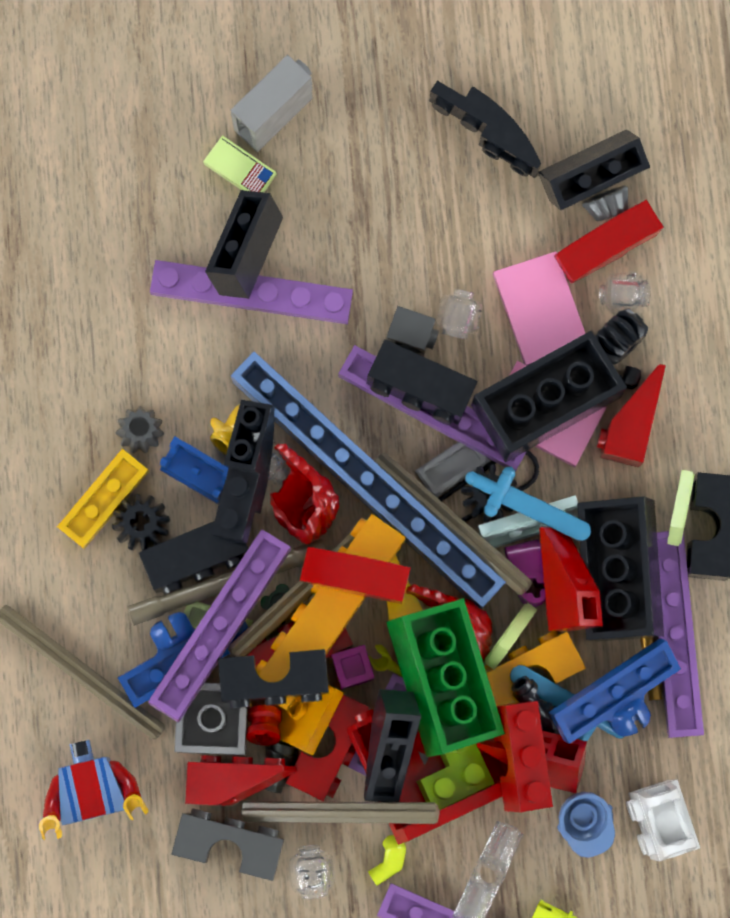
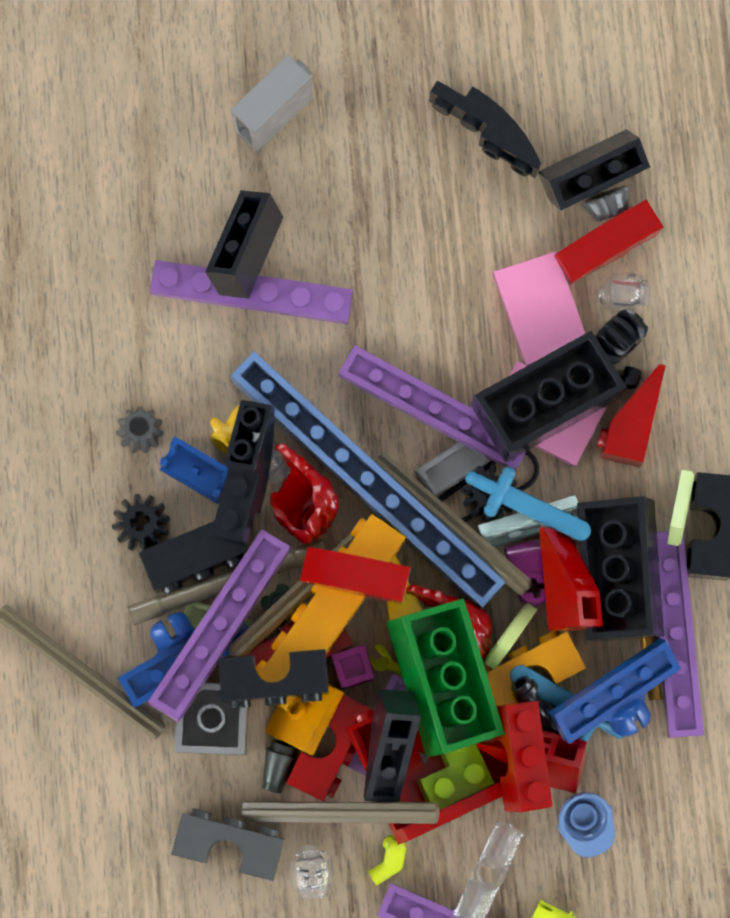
torso [39,740,148,840] -> none
yellow plate [57,449,149,549] -> none
red slope [185,755,297,806] -> none
yellowish green tile [203,135,277,192] -> none
red wheel [246,705,282,746] -> none
black brick [366,339,478,425] -> none
dark grey brick [386,306,439,357] -> none
clear head [436,289,483,340] -> none
white brick [626,780,700,861] -> none

